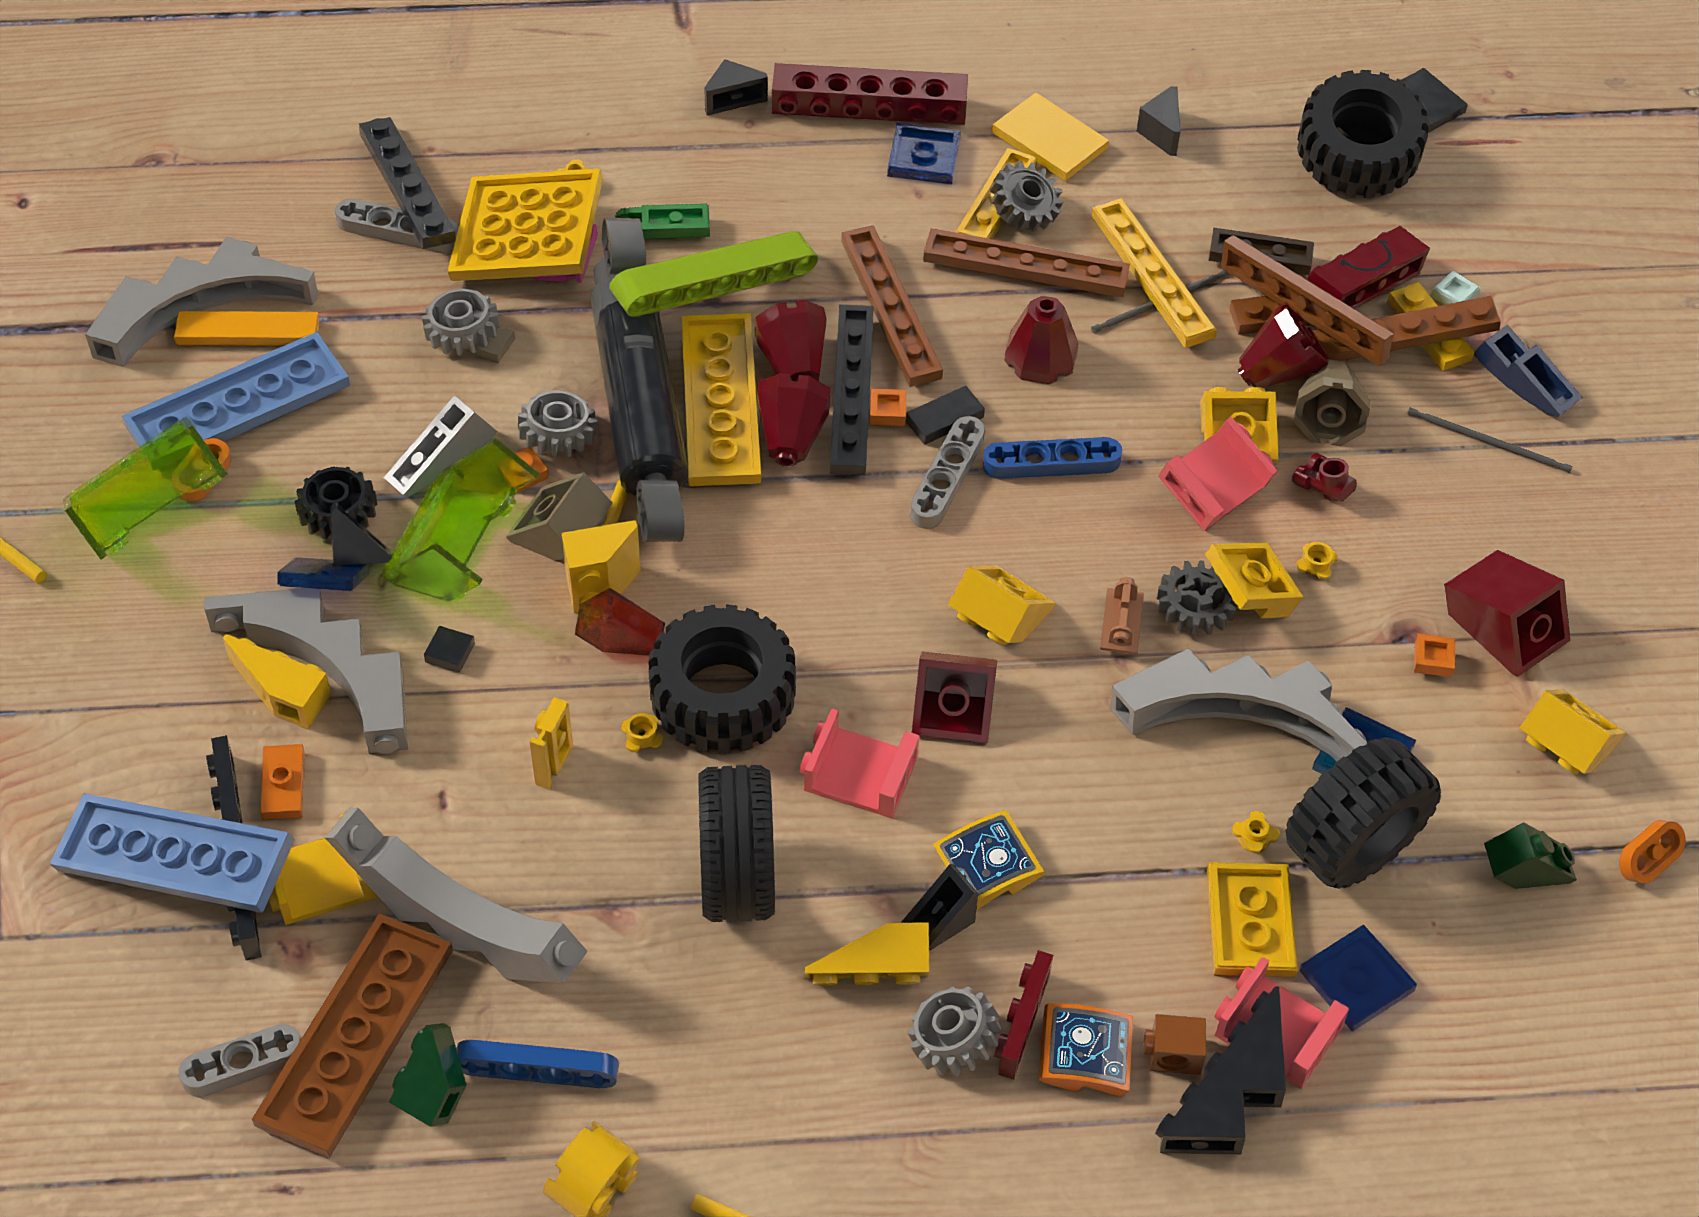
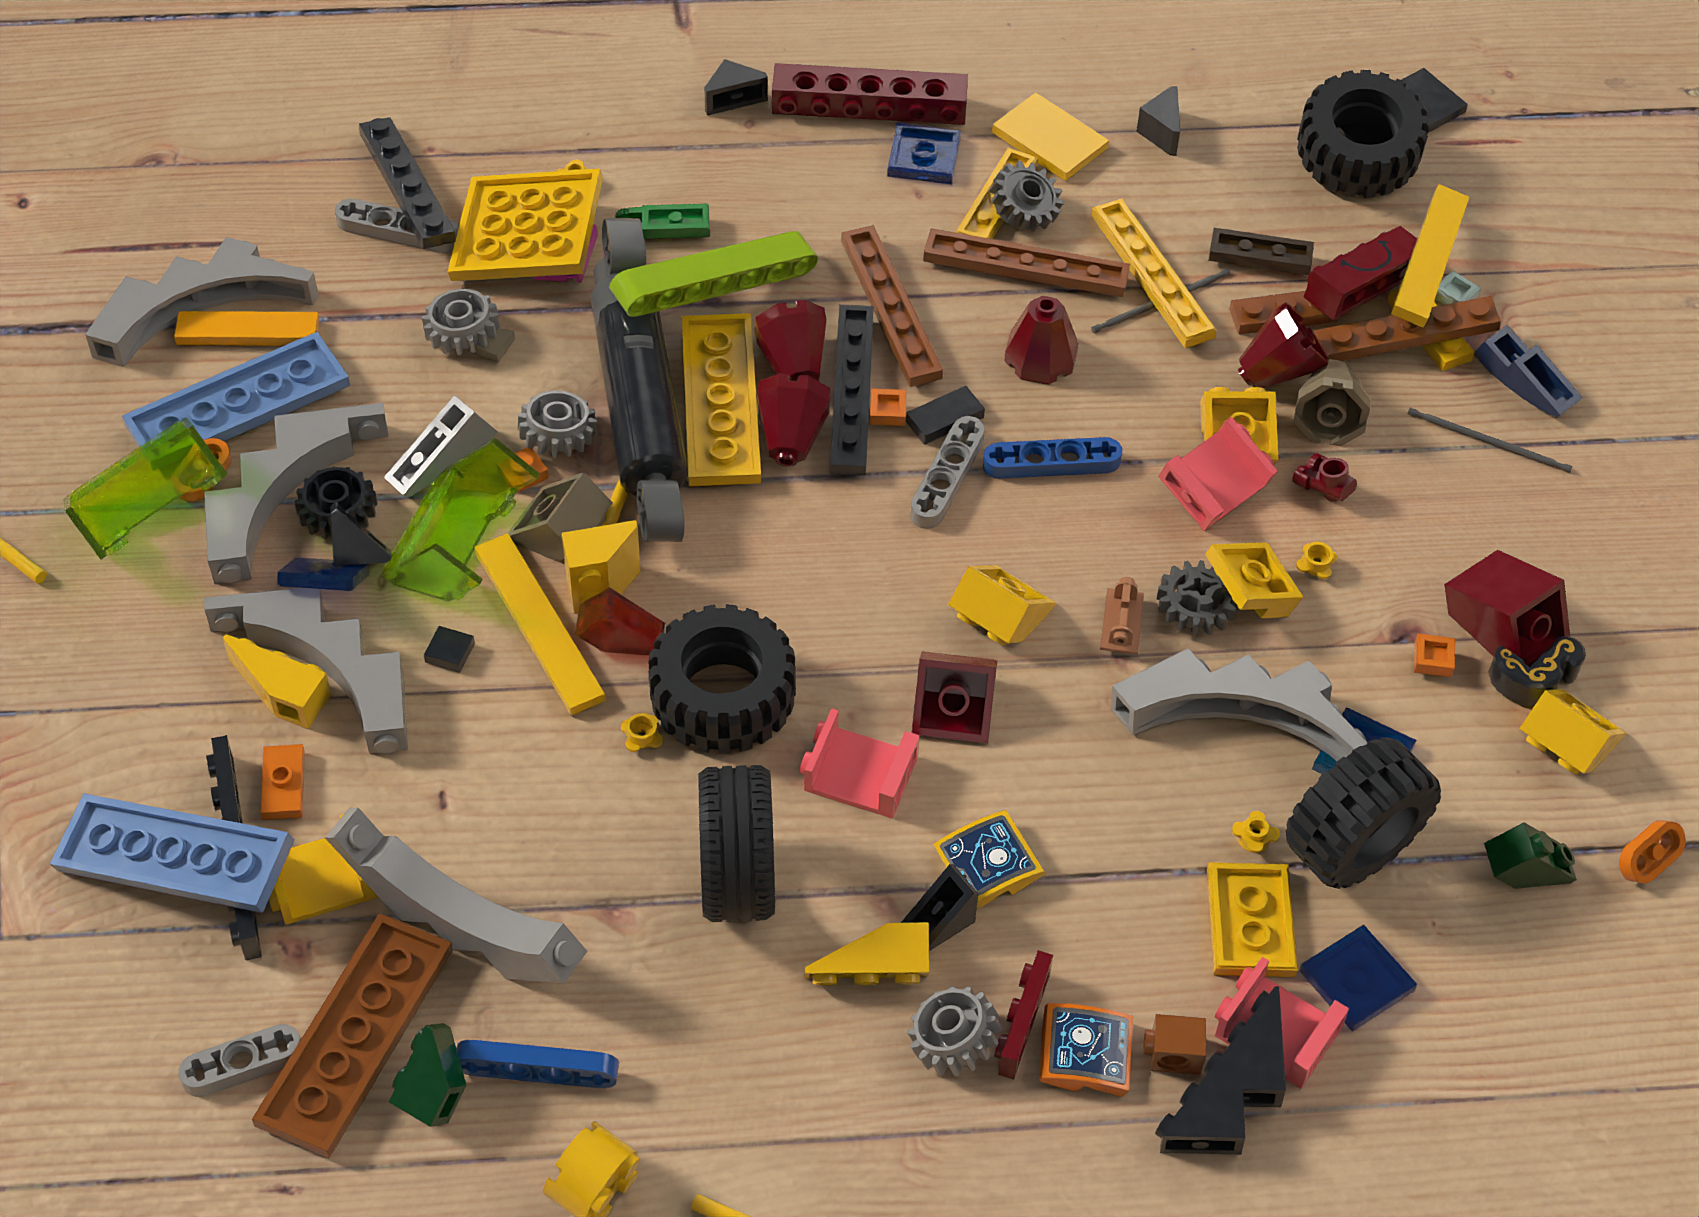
yellow plate [529,697,573,790] -> none
dark orange plate [1221,235,1394,366] -> none
none -> light grey arch [204,403,388,584]
none -> yellow tile [474,533,606,716]
none -> yellow tile [1391,184,1469,327]
none -> black animal [1488,636,1586,706]

